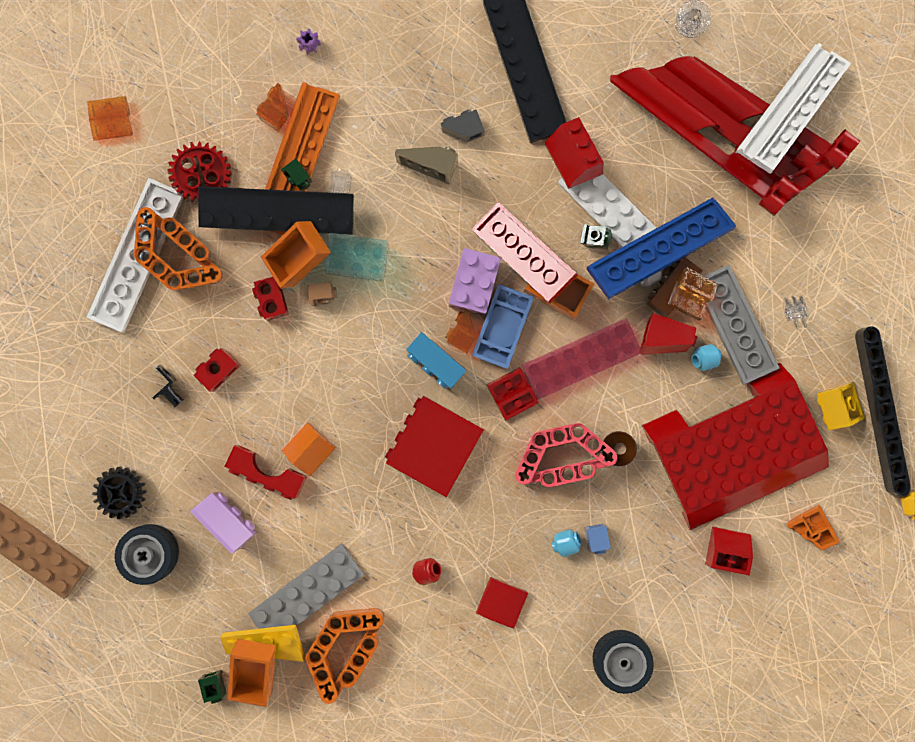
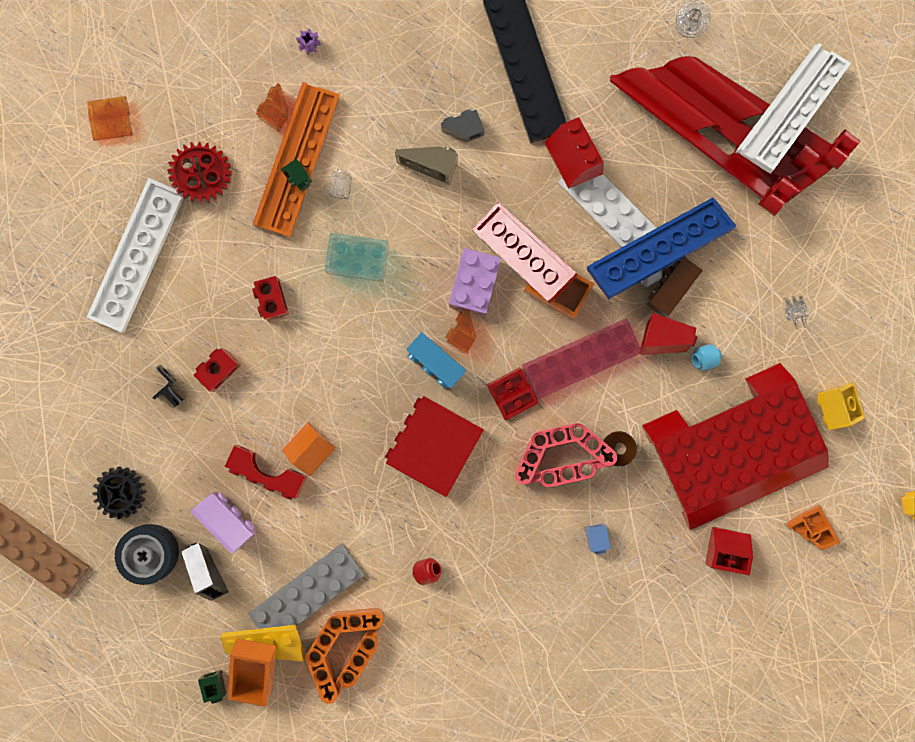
orange piece [134,207,223,291] -> none
black plate [198,186,354,235] -> none
orange piece [261,221,331,288] -> none
medium nougat brick [307,282,337,306] -> none
medium blue slope [472,284,534,369] -> none
red slope [476,577,528,629] -> none
medium azure head [552,529,582,557] -> none
brick [580,224,612,249] -> none
wheel [593,630,654,694] -> none
clear orange slope [667,267,718,321] -> none
light grey plate [694,265,779,385] -> none
black beam [855,326,911,496] -> none
none -> slope [181,543,228,601]

